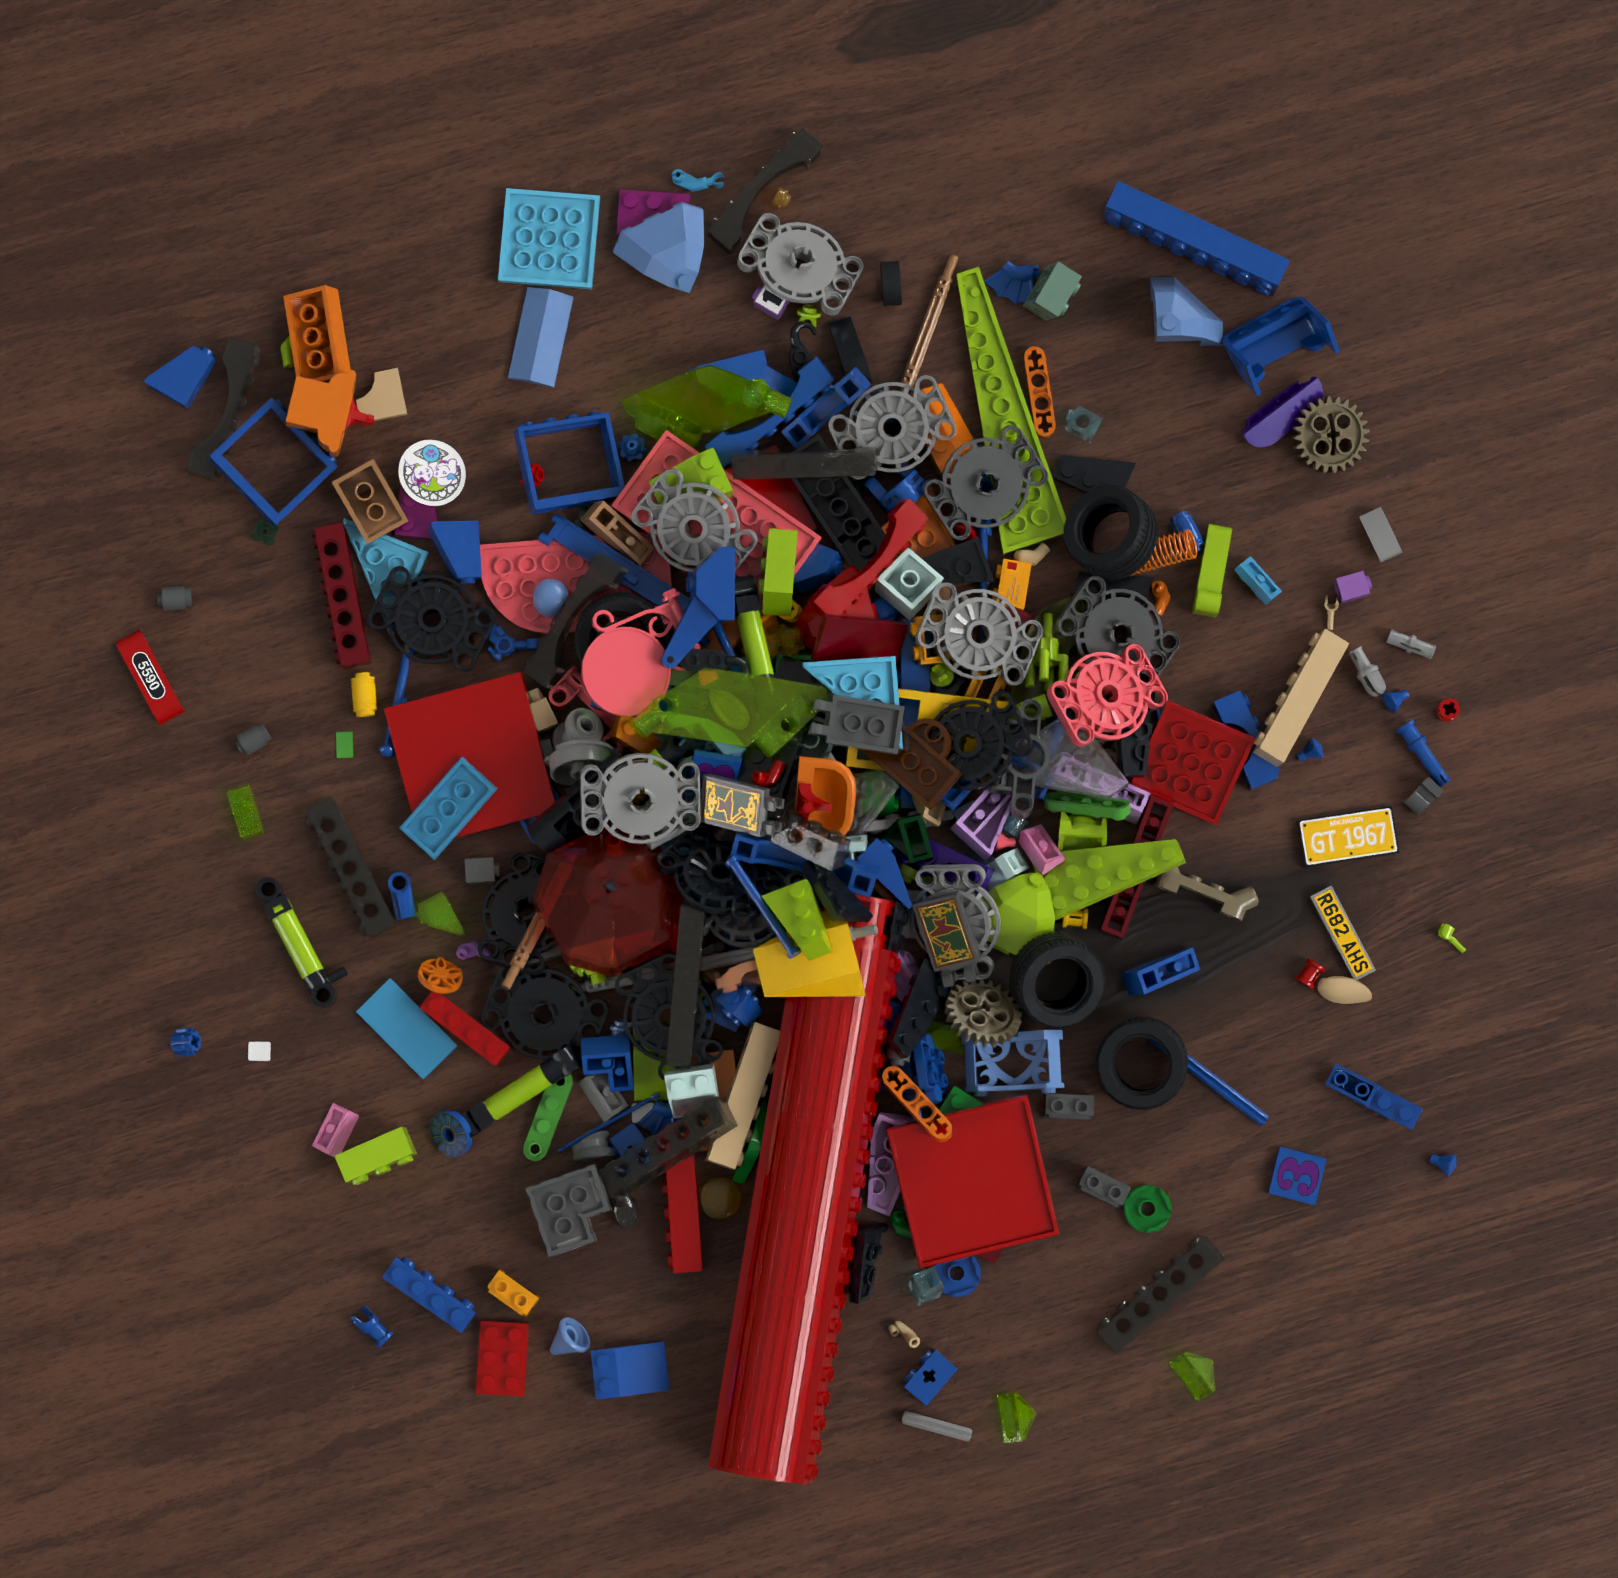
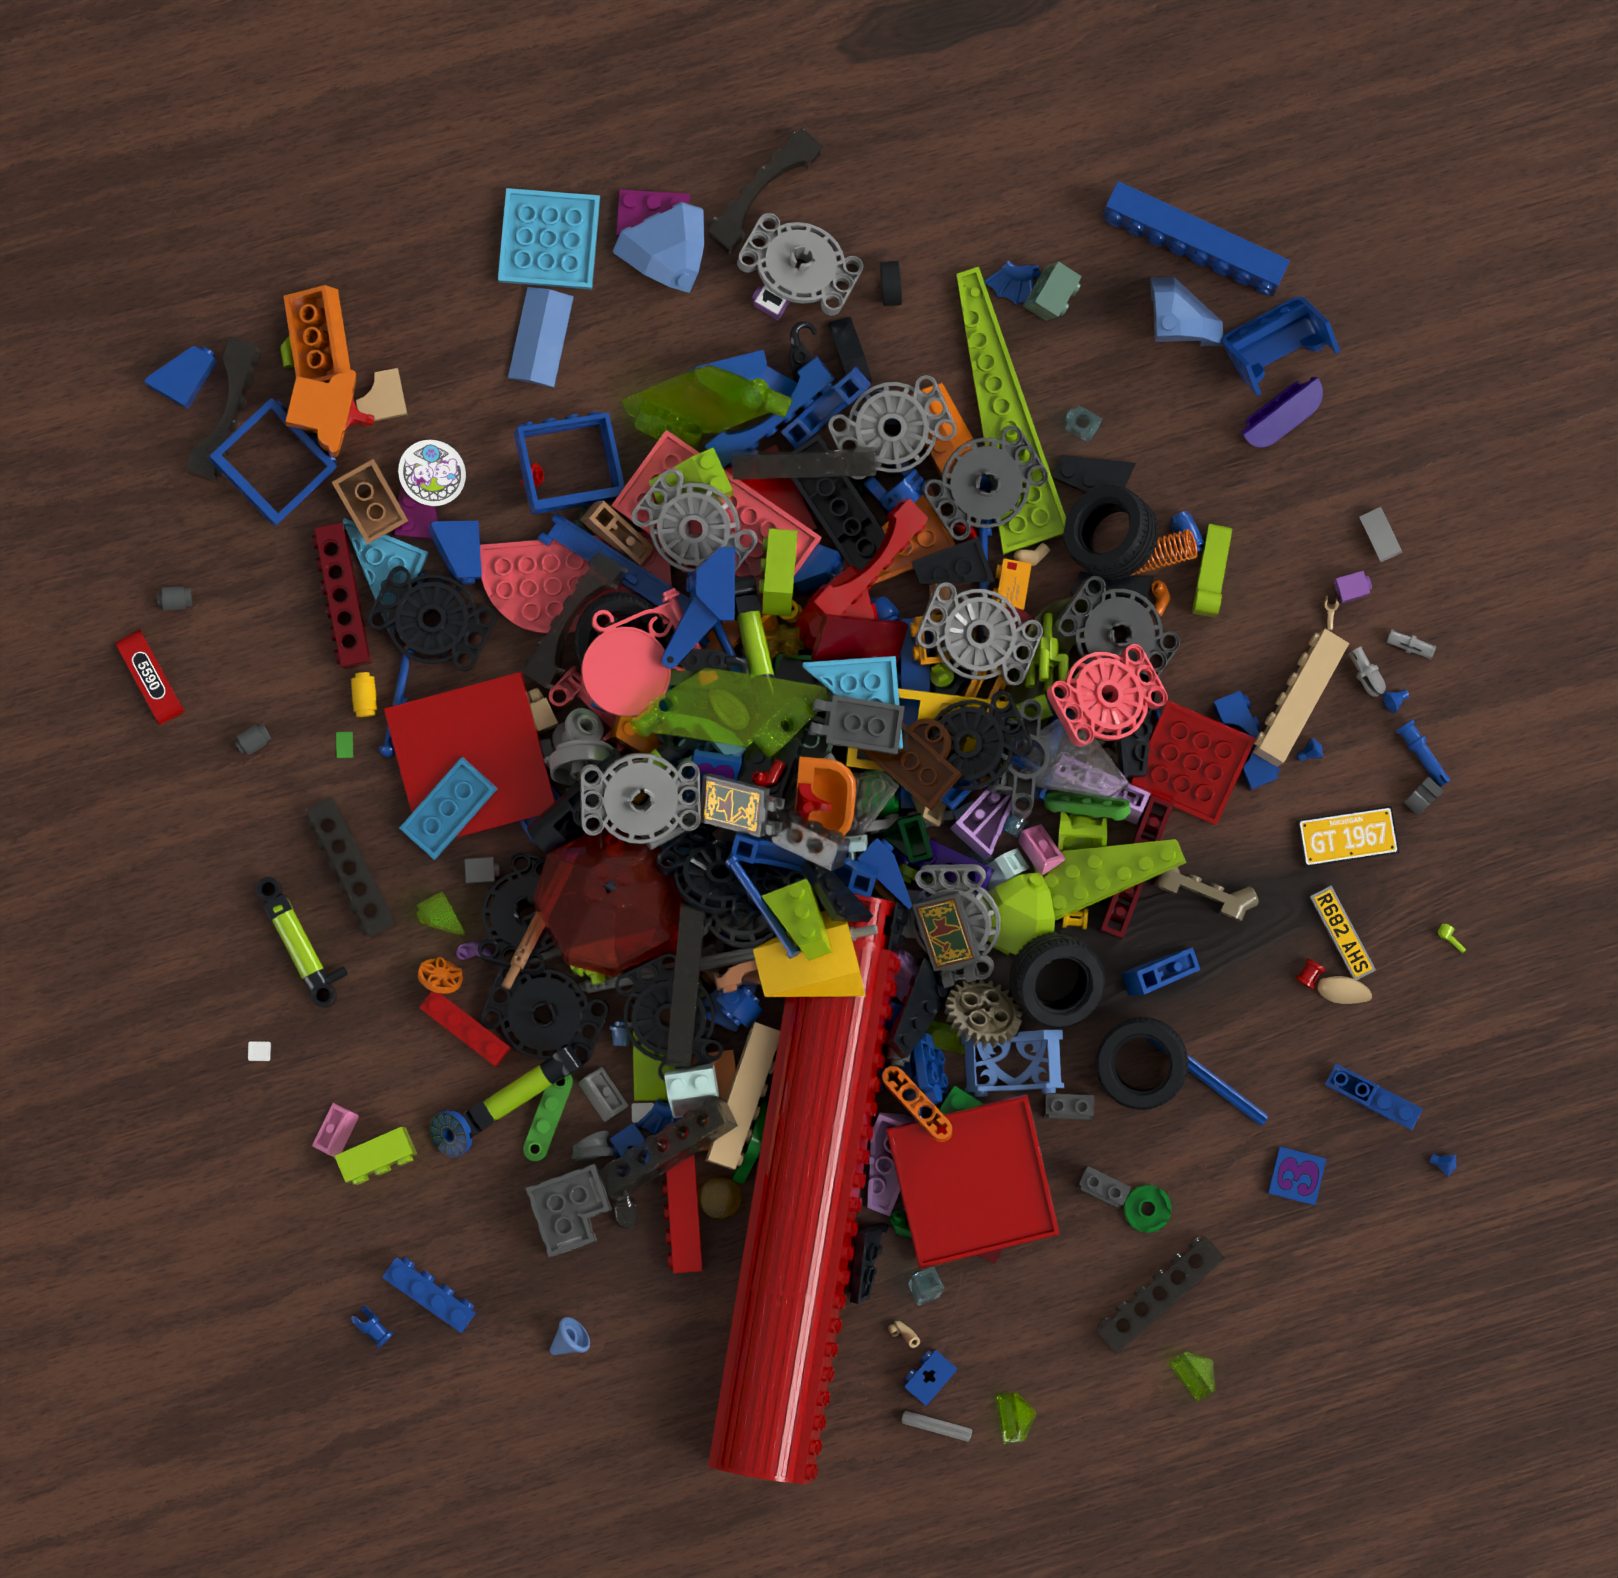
blue gear [169,1028,202,1057] -> none
clear neon green slope [226,784,265,840] -> none
clear green plate [252,518,279,545] -> none
dark azure tile [356,978,458,1080] -> none
blue piece [388,872,417,920] -> none
red plate [476,1321,529,1397] -> none
blue piece [480,614,541,661] -> none
light orange window [487,1269,540,1317] -> none
medium blue hair [533,579,569,618] -> none
blue piece [557,1093,660,1153] -> none
blue brick [581,1034,634,1092] -> none
blue slope [591,1342,670,1400] -> none
blue plant [618,433,647,462] -> none
dark azure arm [672,169,724,192] -> none
clear yellow plate [771,187,792,210] -> none
lime plate [797,305,821,328] -> none
light aqua slope [874,548,944,621] -> none
medium nougat axle [899,254,958,392] -> none
blue tile [933,1256,981,1297] -> none
coral rock [993,833,1016,852] -> none
orange beam [1024,346,1056,438] -> none
dark azure plate [1234,556,1282,605] -> none
dark tan gear [1292,396,1370,473] -> none
red bush [1436,698,1460,722] -> none

